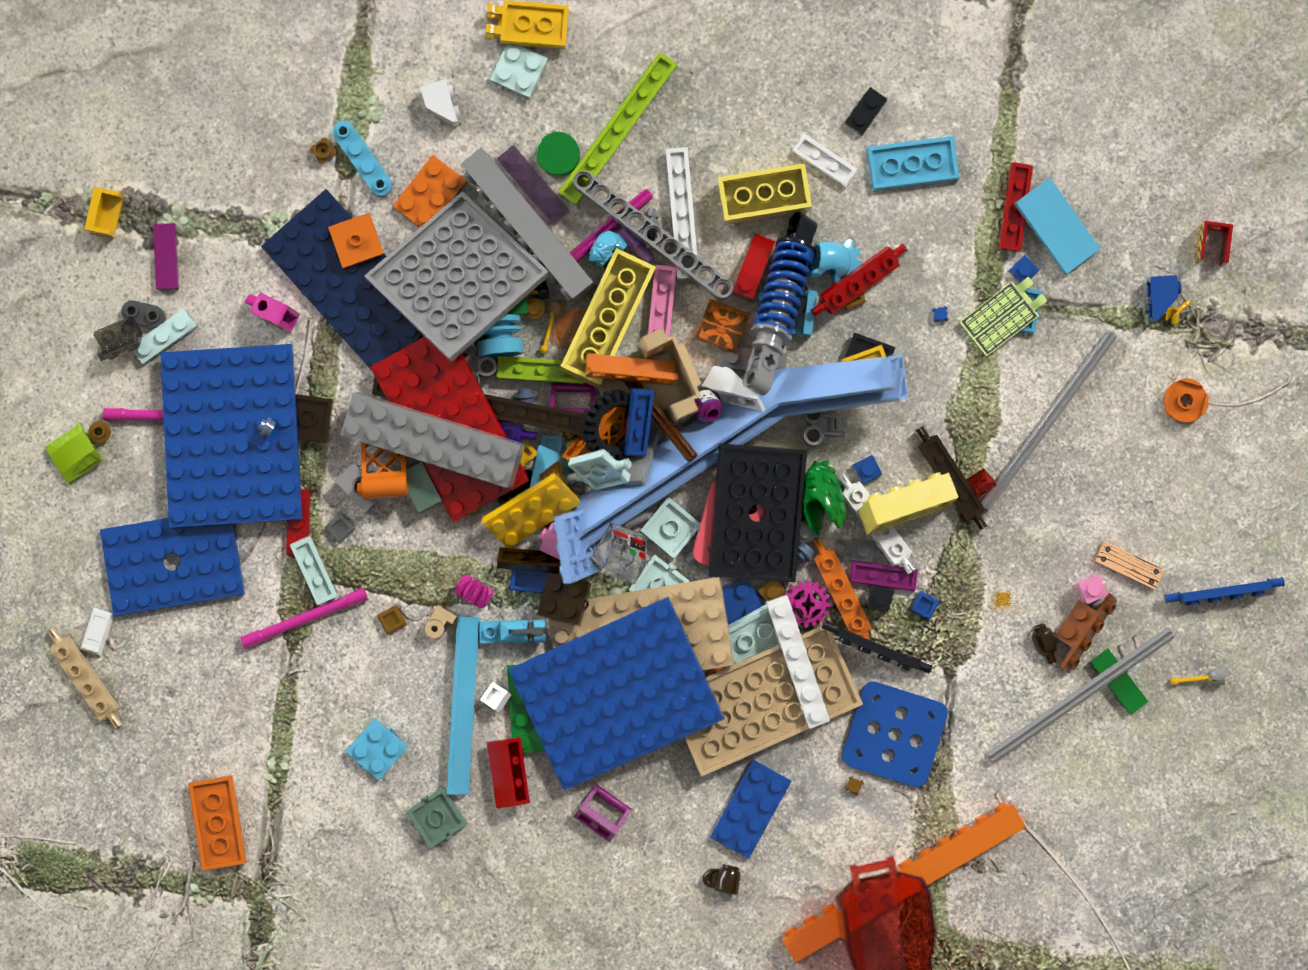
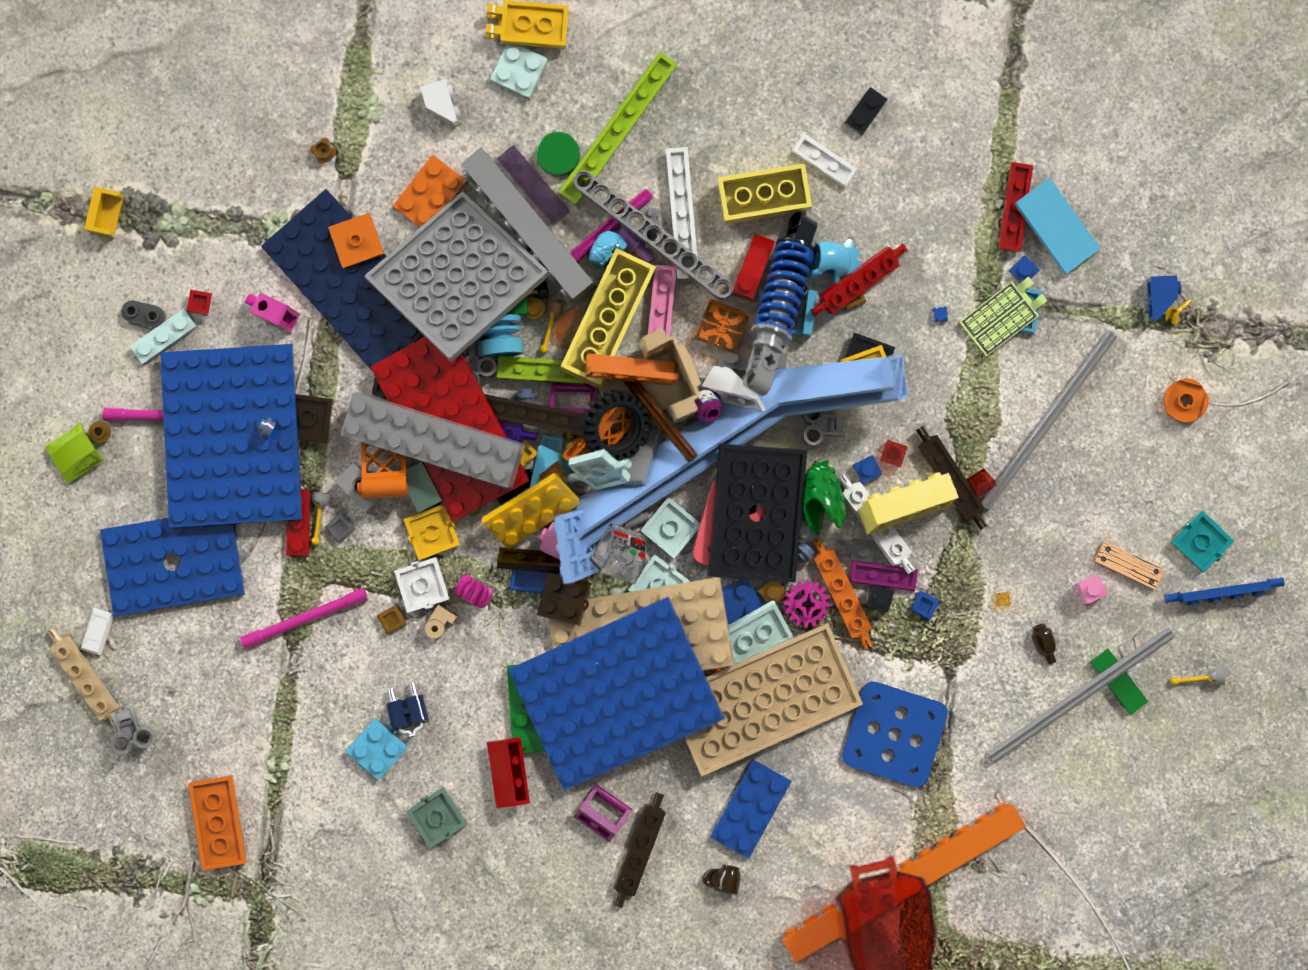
clear smoke bracket [93,316,143,361] -> none
magenta tile [153,223,179,290] -> none
light aqua plate [290,536,338,605] -> none
medium azure plate [333,121,392,197] -> none
medium azure tile [447,616,479,795] -> none
medium azure plate [480,620,546,643] -> none
white plate [480,682,511,713] -> none
blue tile [623,389,655,456] -> none
white plate [765,595,830,729] -> none
black plate [822,620,932,674] -> none
pearl gold piece [845,776,864,795] -> none
medium azure tile [867,136,960,191] -> none
dark orange bracket [1054,593,1117,673] -> none
red piece [1195,221,1233,266] -> none
none -> light grey piece [111,706,153,755]
none -> red plate [186,289,212,316]
none -> hinge [311,492,330,545]
none -> dark blue piece [386,682,429,737]
none -> white plate [394,557,450,613]
none -> yellow plate [403,504,461,561]
none -> dark brown plate [613,792,666,908]
none -> clear red plate [879,440,908,468]
none -> teal plate [1171,510,1234,573]

